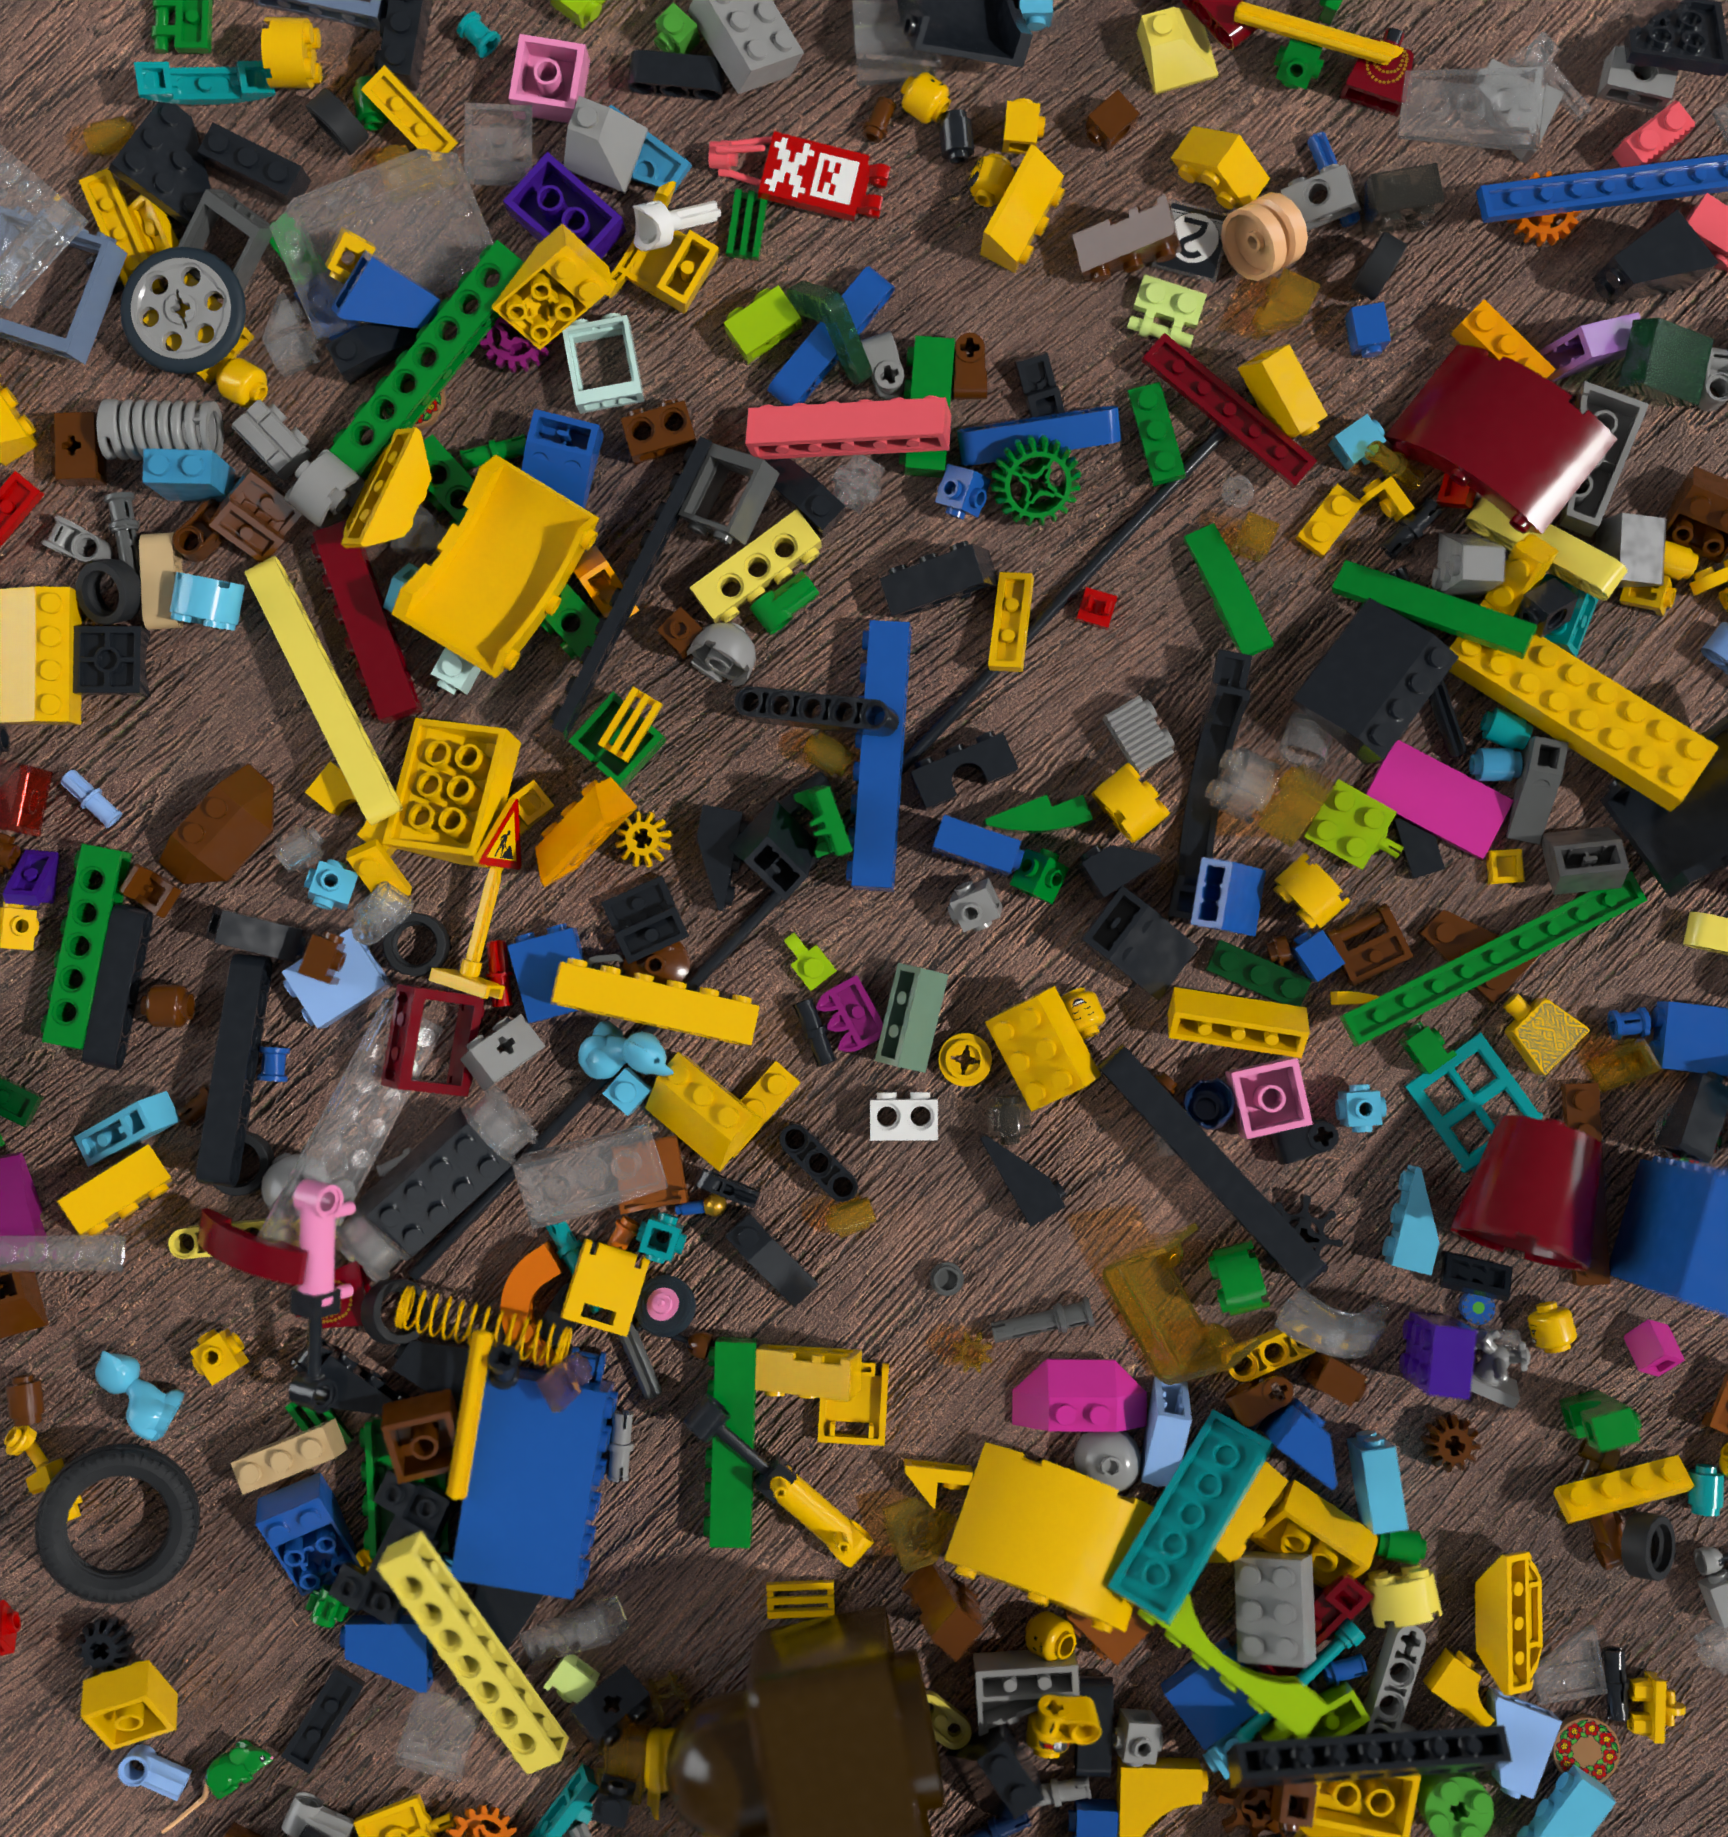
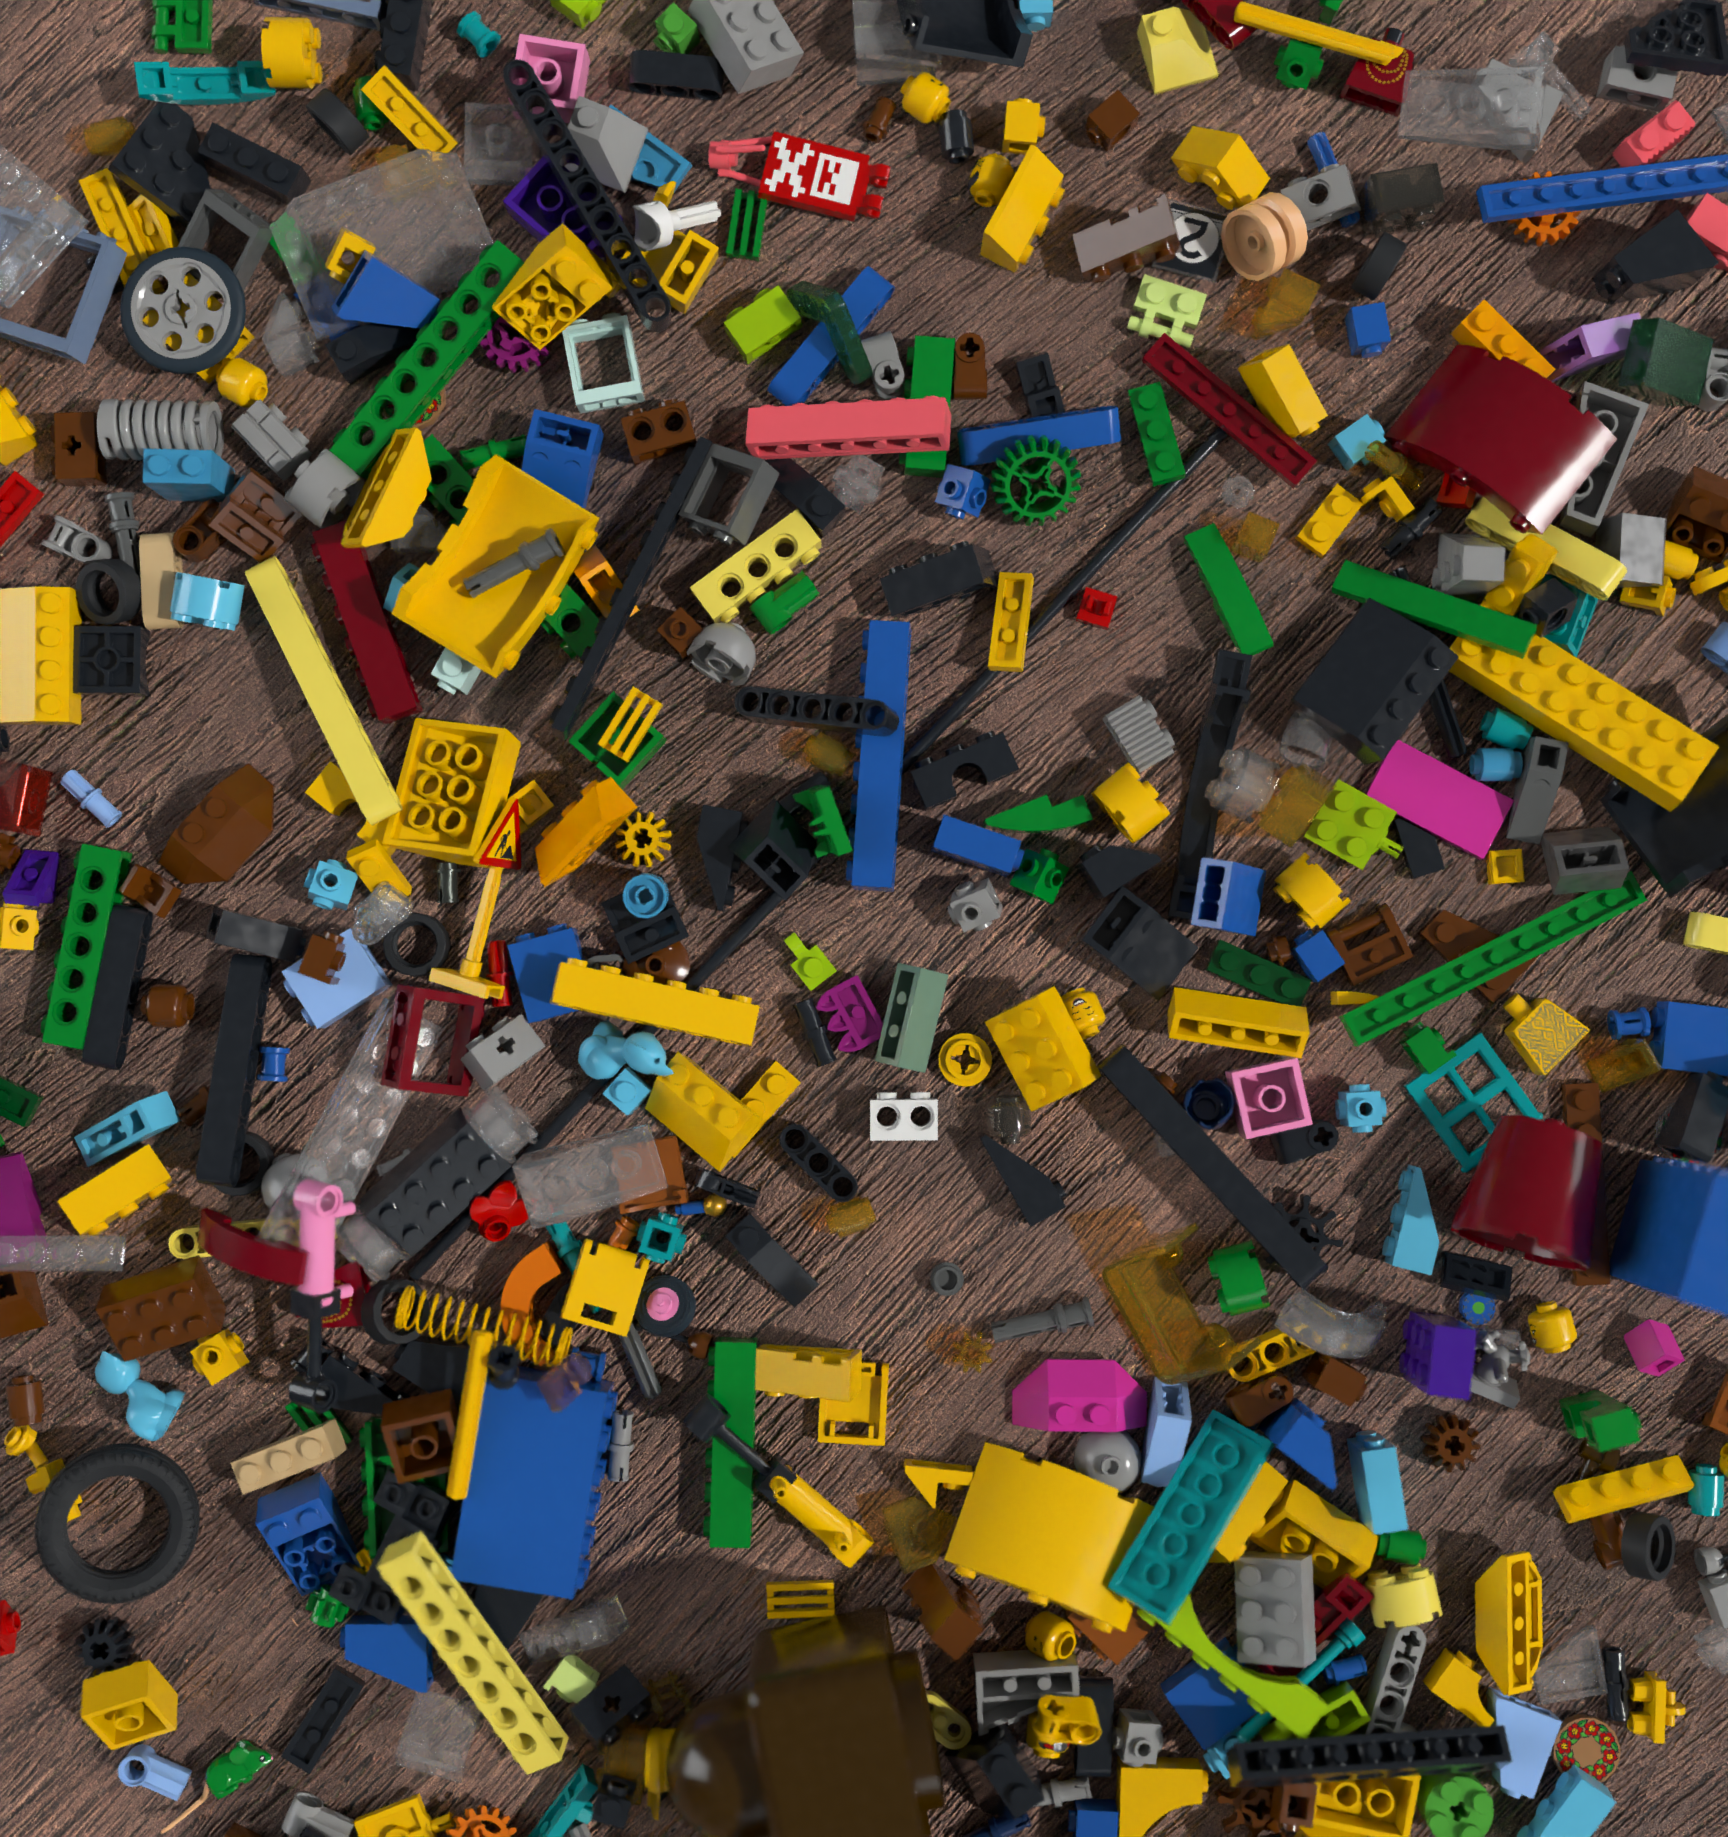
clear head [272,824,325,873] -> none
none -> reddish brown brick [95,1255,227,1362]
none -> pearl dark grey pin [433,862,461,903]
none -> dark grey pin [463,528,565,598]
none -> red plate [469,1180,536,1242]
none -> black beam [503,59,671,332]
none -> dark azure wheel [623,873,669,918]

